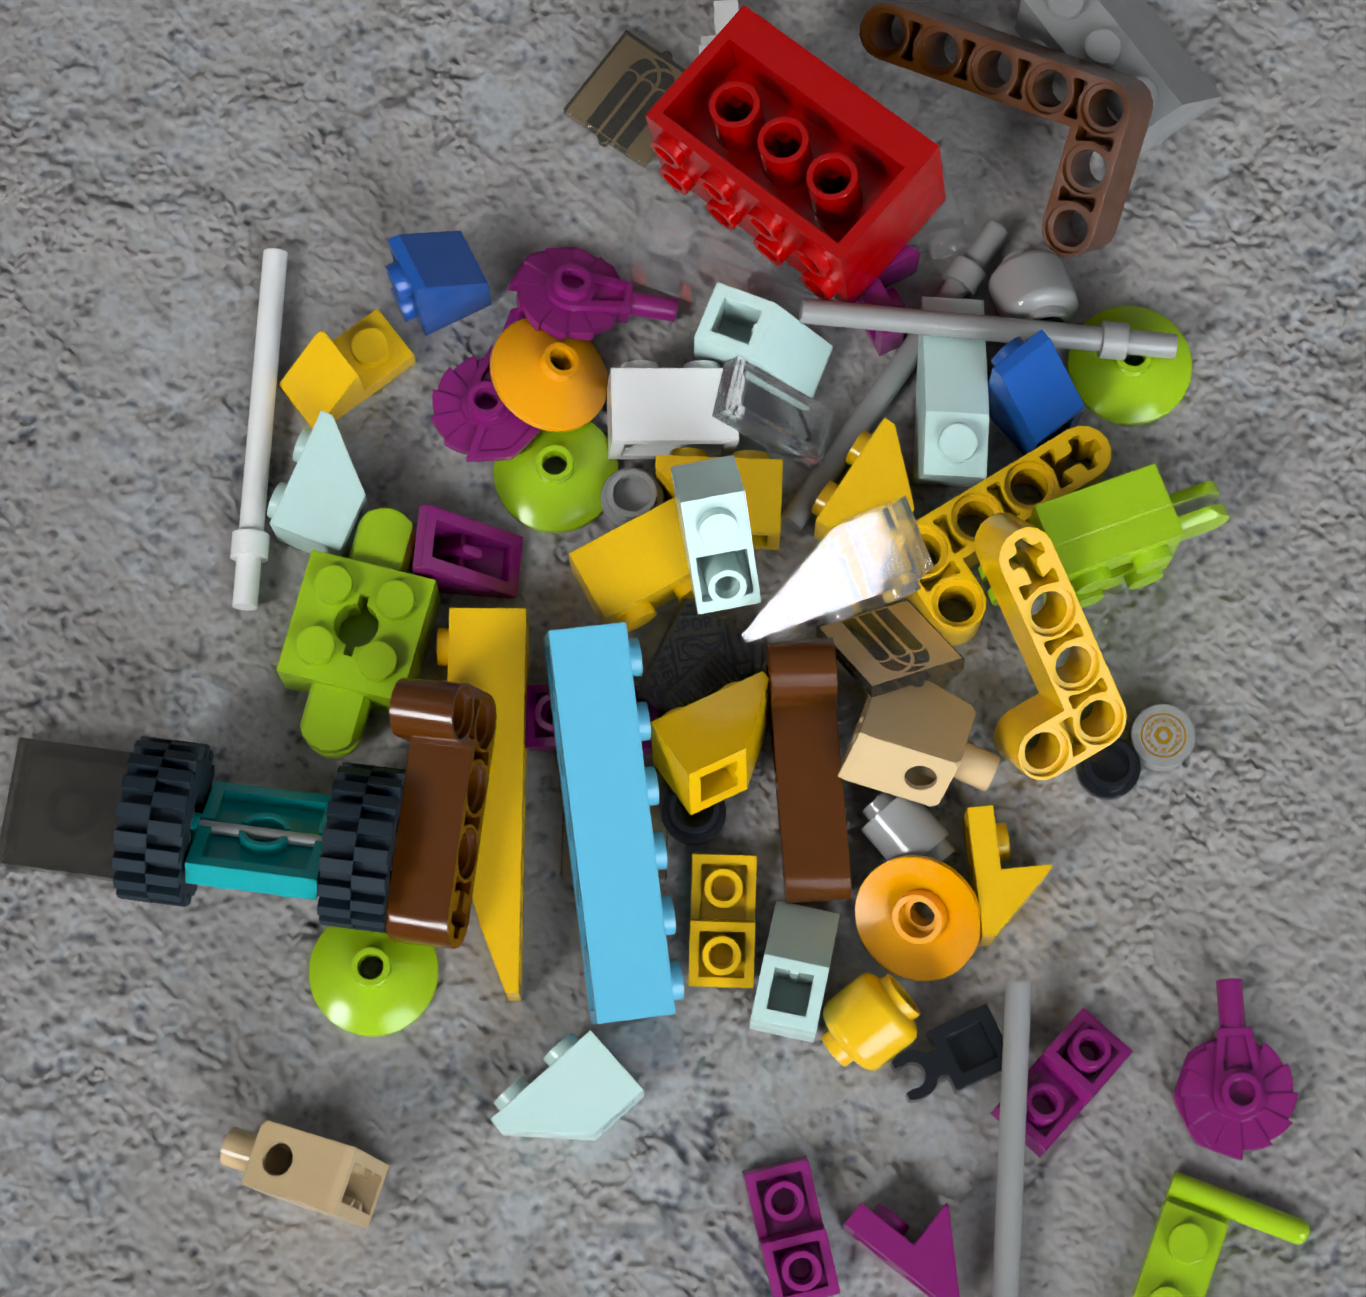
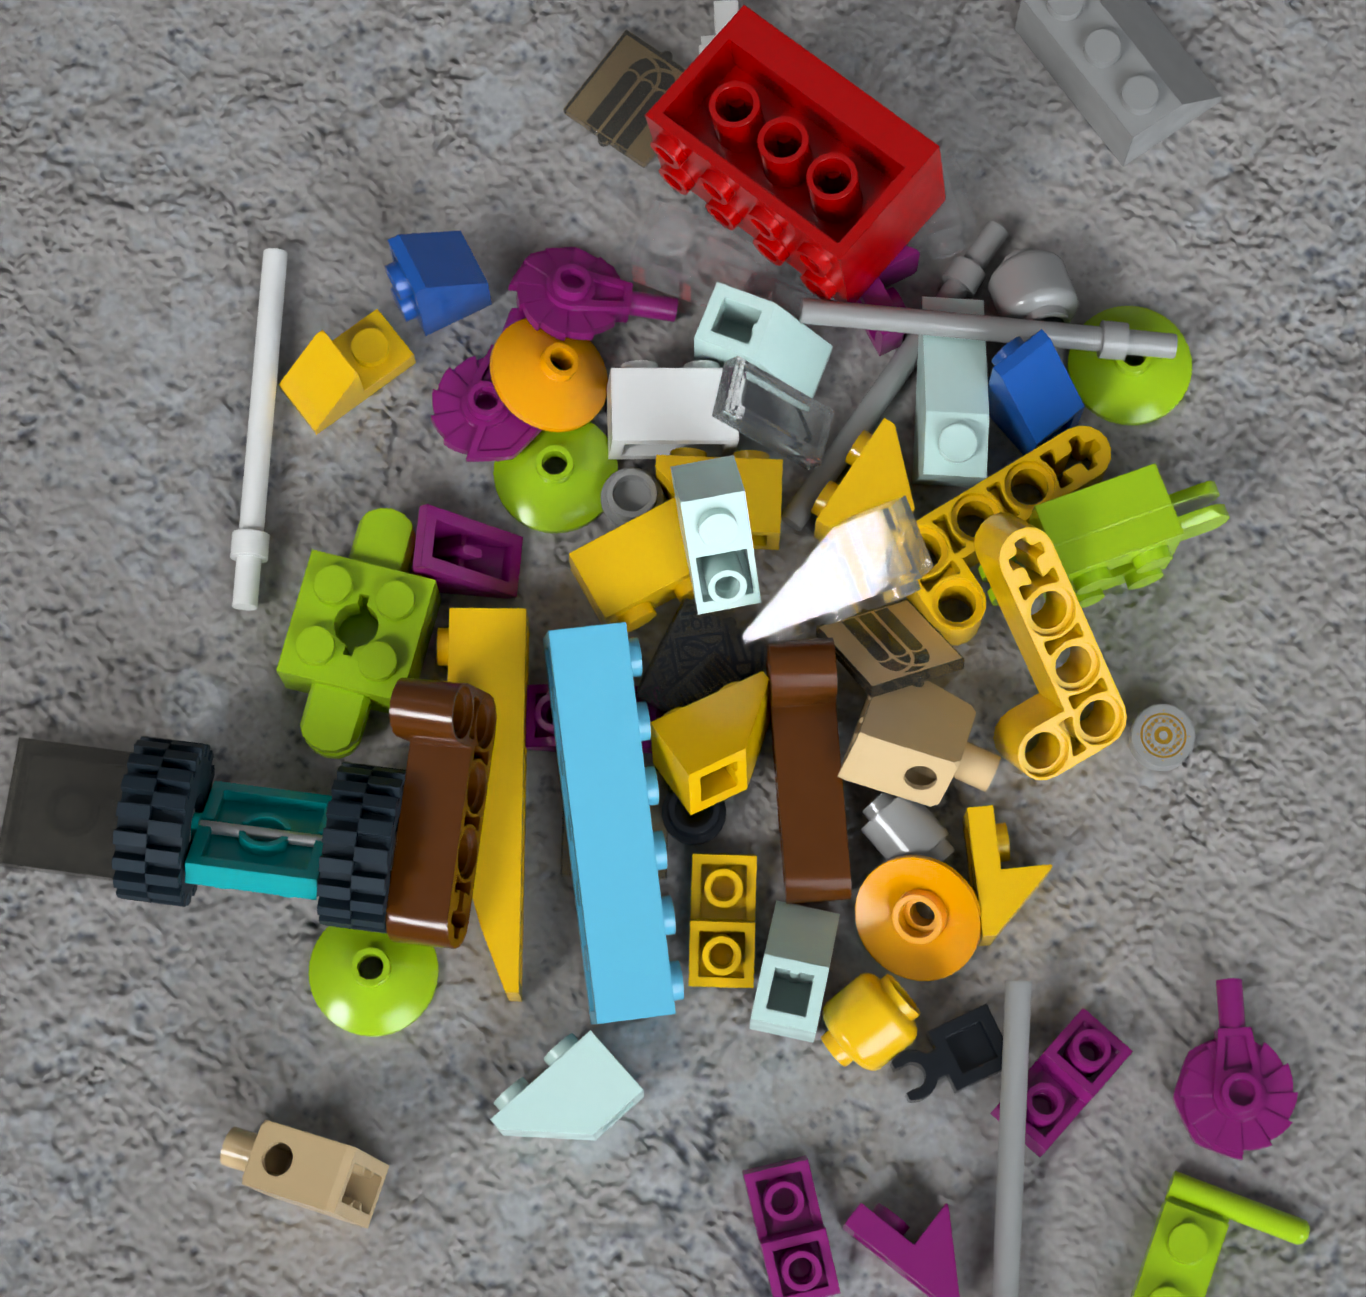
light aqua slope [267,411,371,558] -> none
reddish brown beam [859,2,1153,257] -> none
black plate [1075,737,1141,800] -> none

